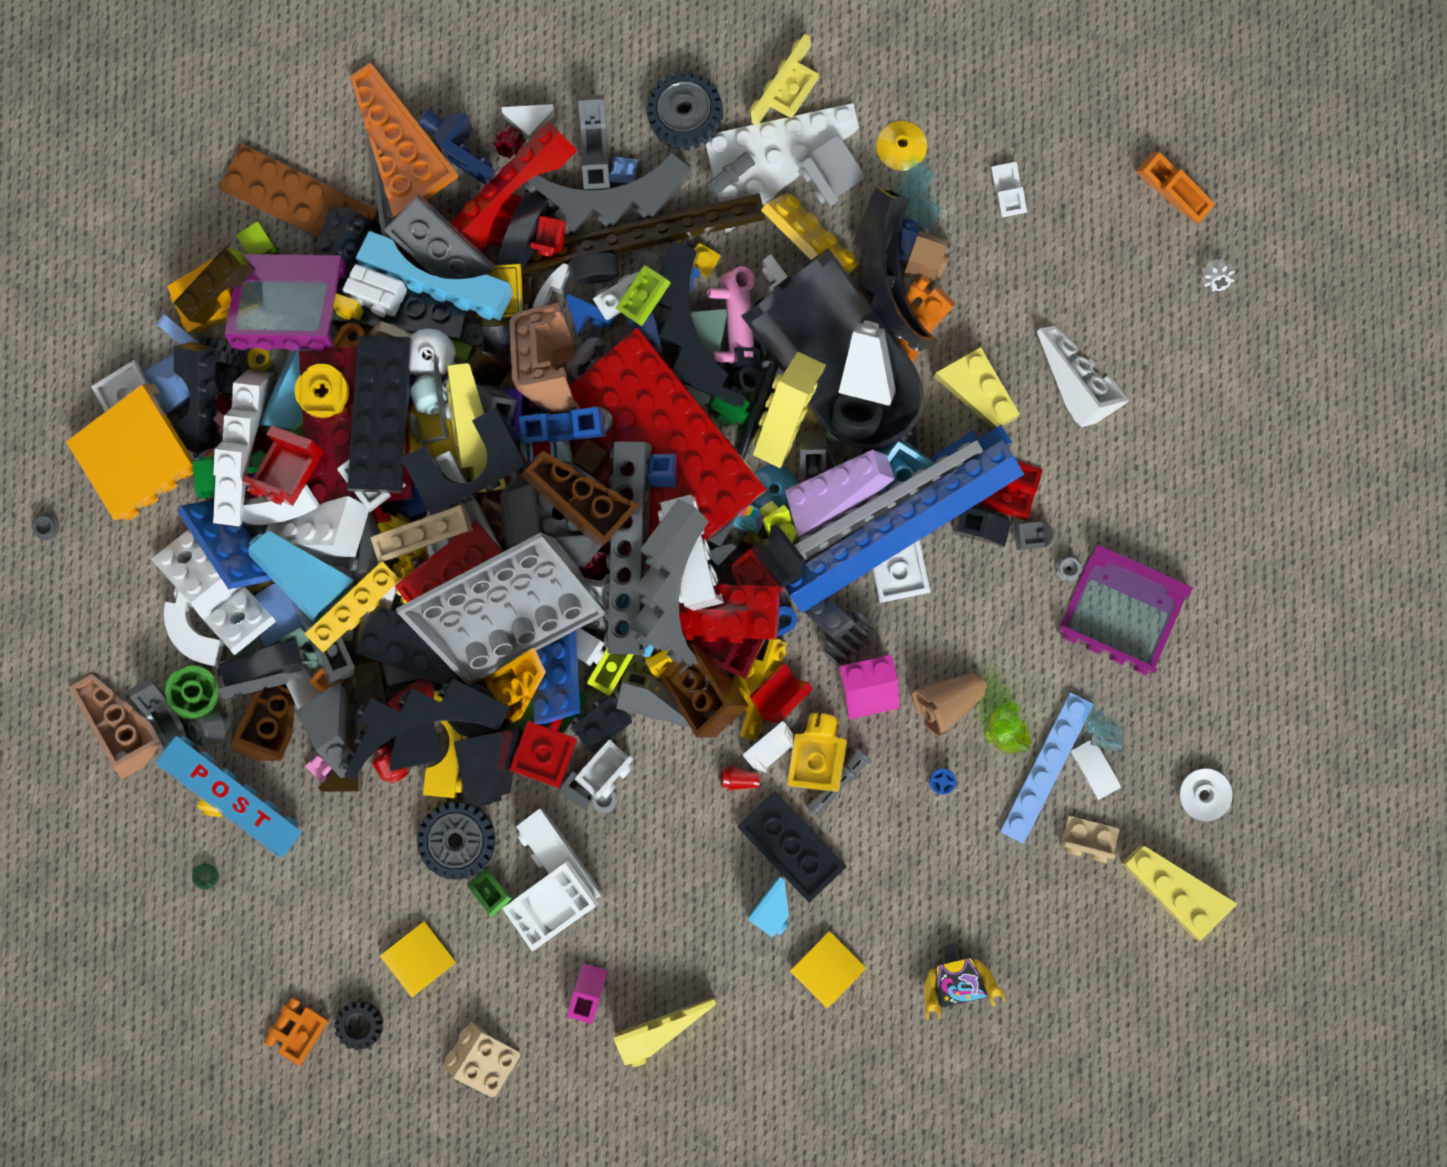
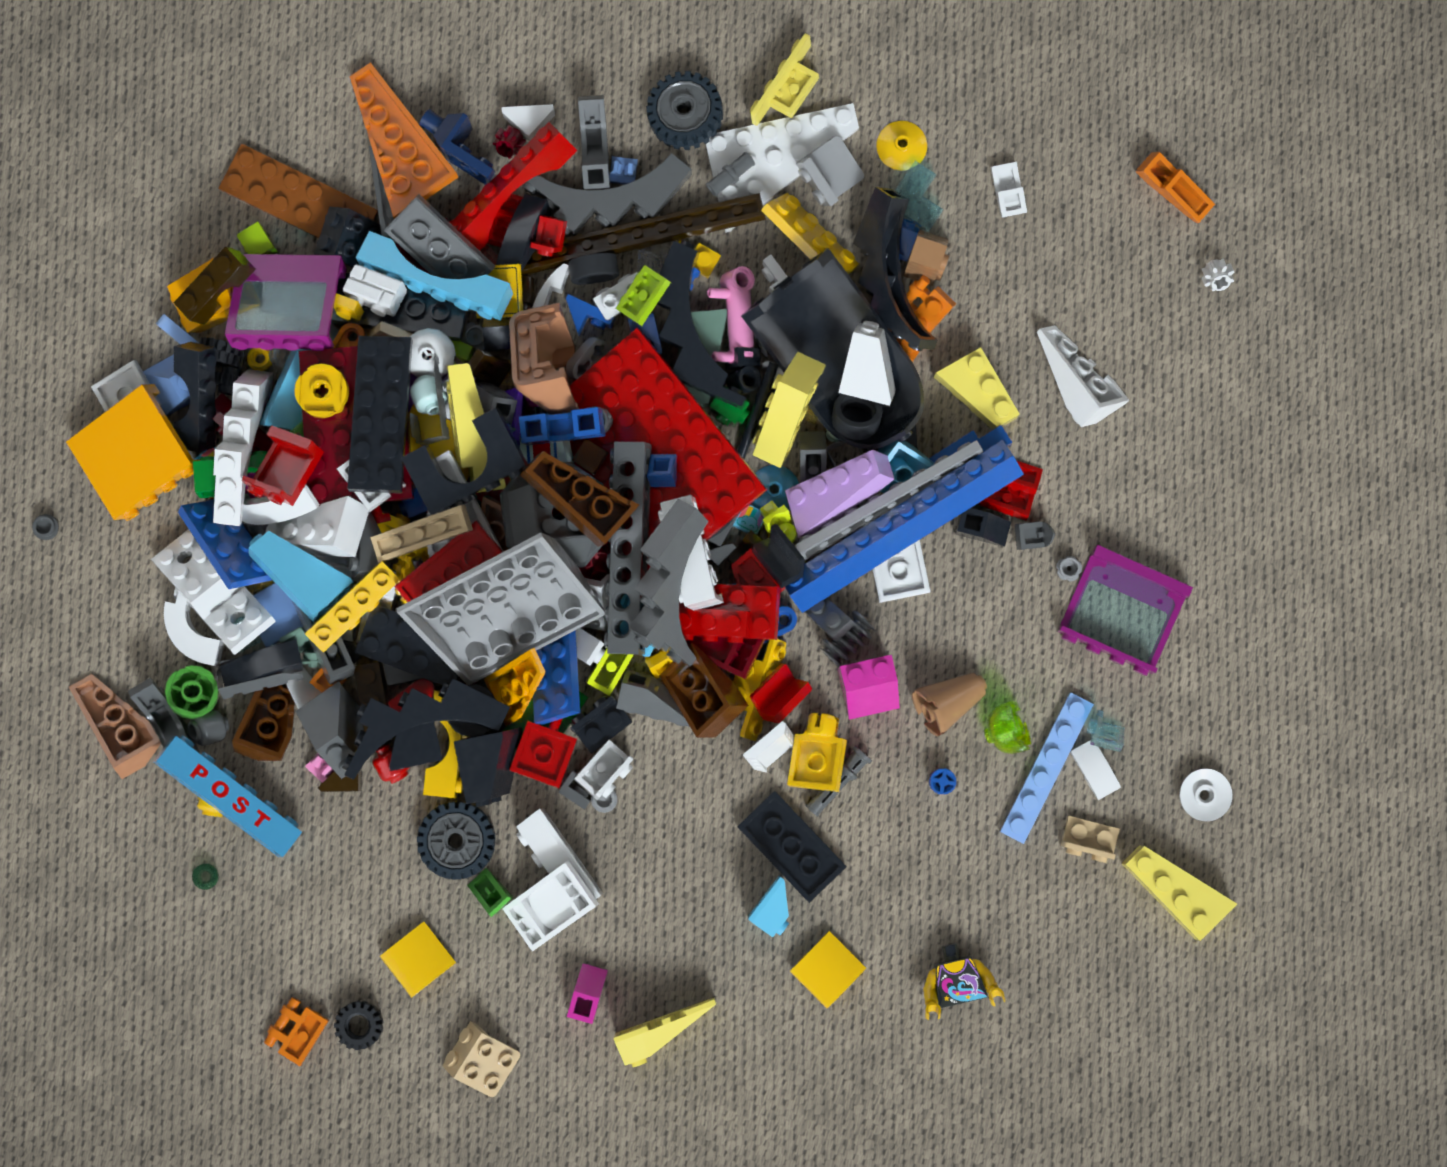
red cone [720,765,760,791] -> none

